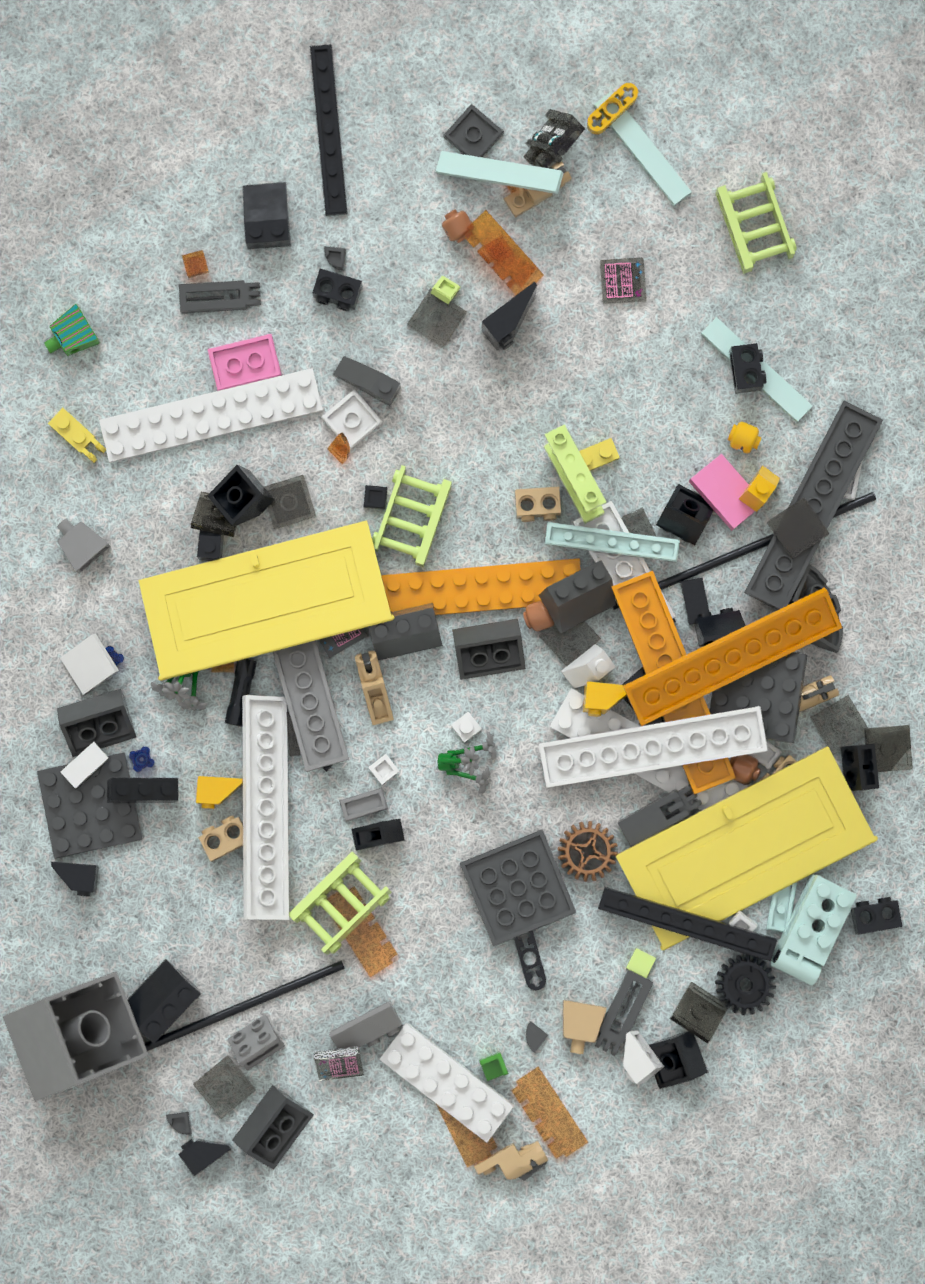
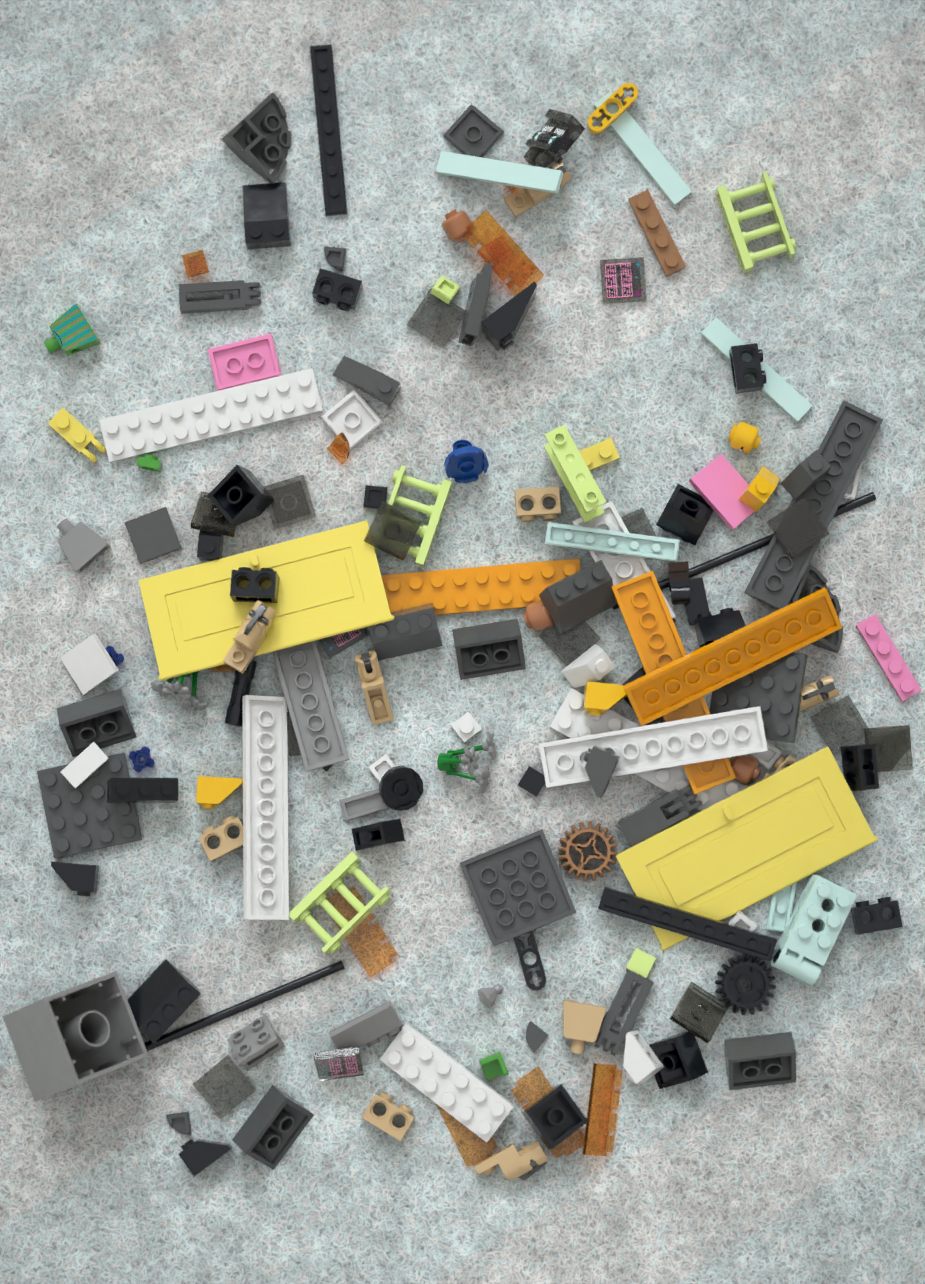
none -> dark grey tile [124,507,182,564]
none -> bright green plate [137,454,162,473]
none -> dark grey brick [221,92,291,184]
none -> tan plate [223,600,276,674]
none -> black brick [230,567,279,603]
none -> tan brick [362,1092,415,1141]
none -> clear smoke tile [363,501,422,561]
none -> black tile [379,766,423,811]
none -> blue tile [444,440,489,483]
none -> dark grey hinge [458,263,493,346]
none -> light grey rock [478,984,503,1008]
none -> black tile [518,766,545,797]
none -> black brick [522,1084,588,1149]
none -> dark grey slope [583,746,620,798]
none -> clear orange windscreen [583,1063,623,1156]
none -> medium nougat plate [628,190,686,277]
none -> leg [667,561,690,605]
none -> dark grey slope [724,1032,796,1090]
none -> dark grey slope [781,450,831,500]
none -> bright pink plate [856,614,921,701]

